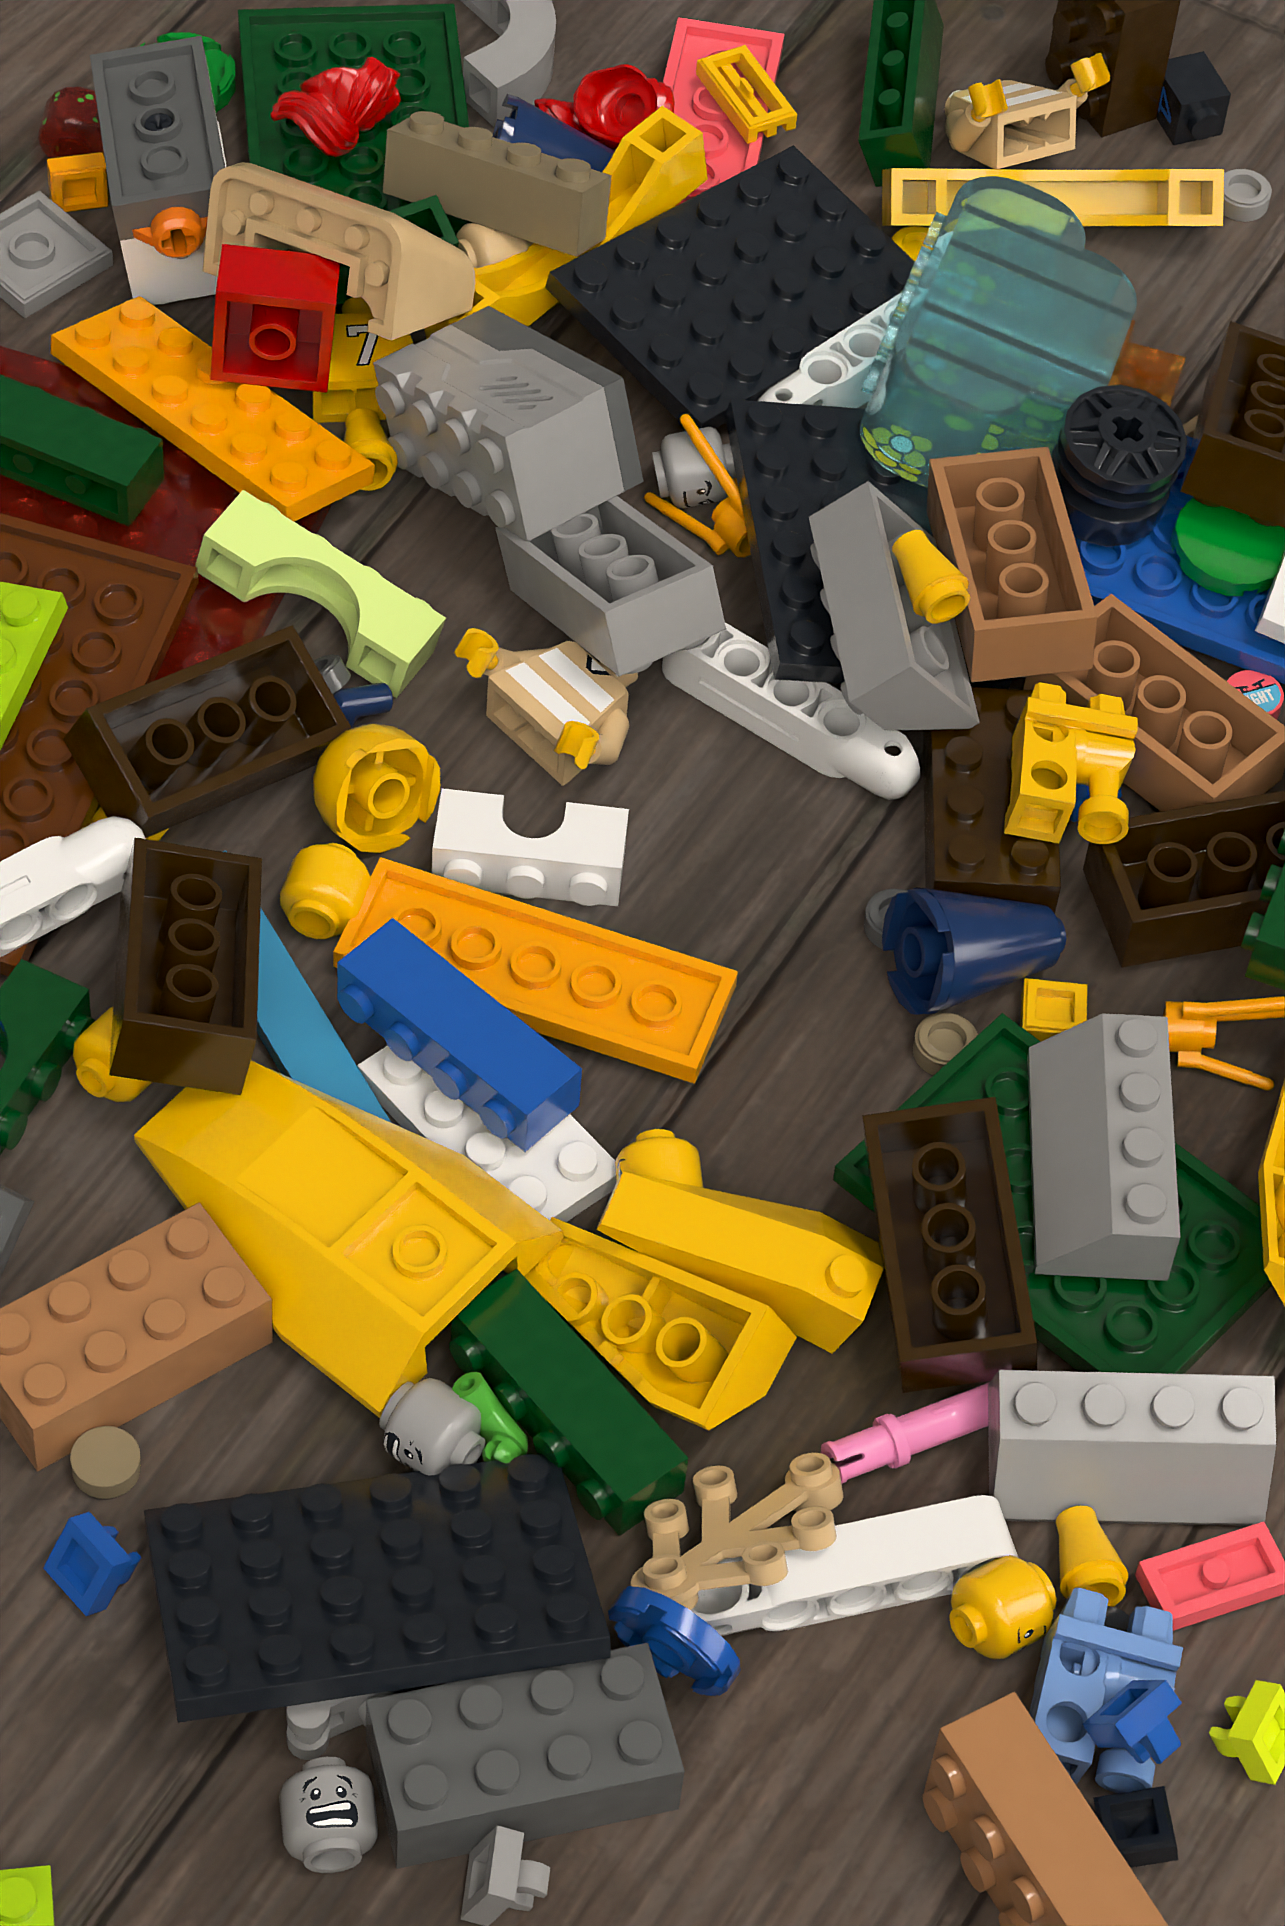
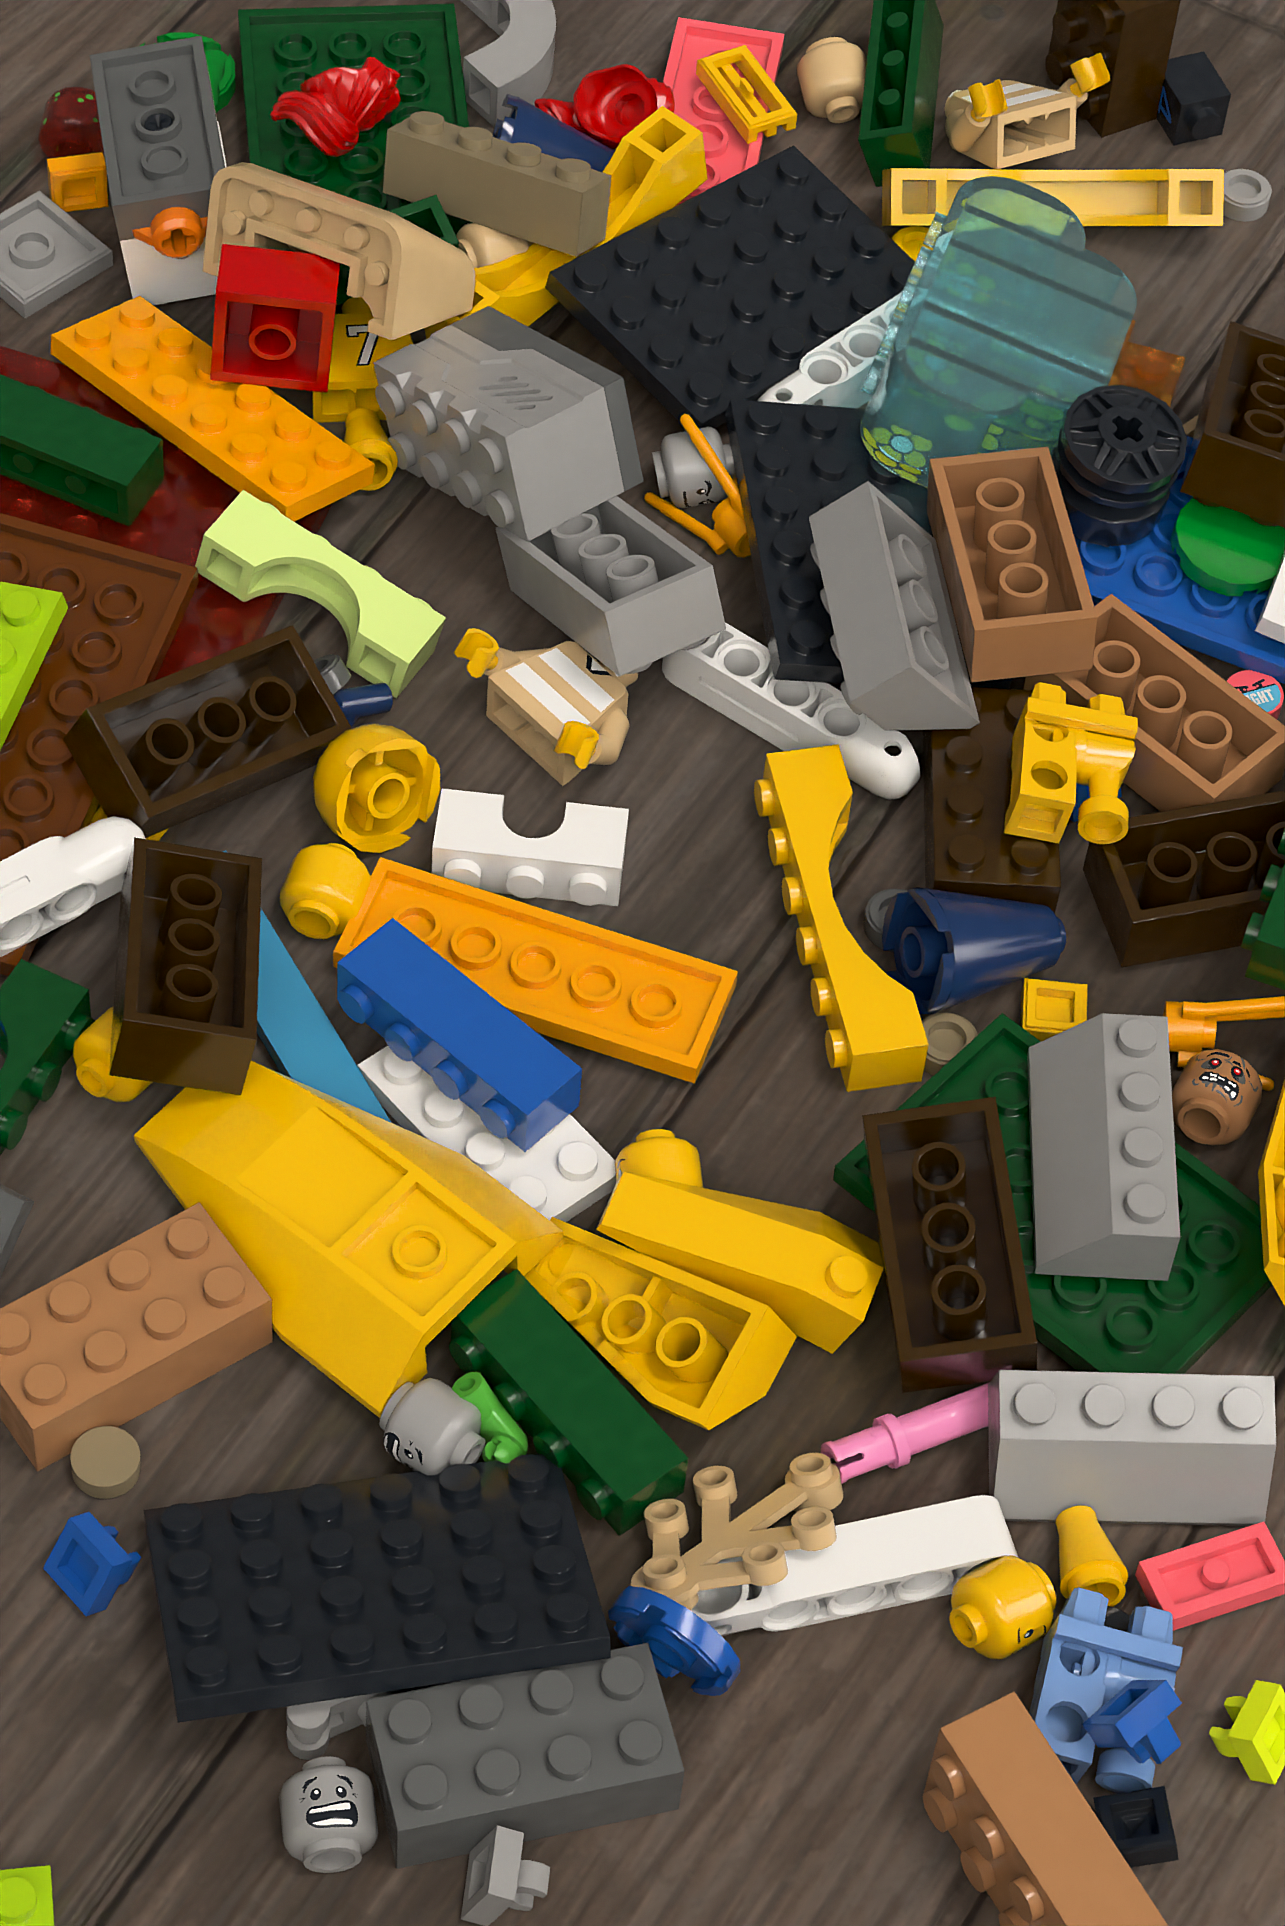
yellow cone [892,530,970,624] -> none
none -> yellow arch [754,745,929,1092]
none -> tan head [797,37,867,123]
none -> medium nougat head [1172,1049,1262,1145]

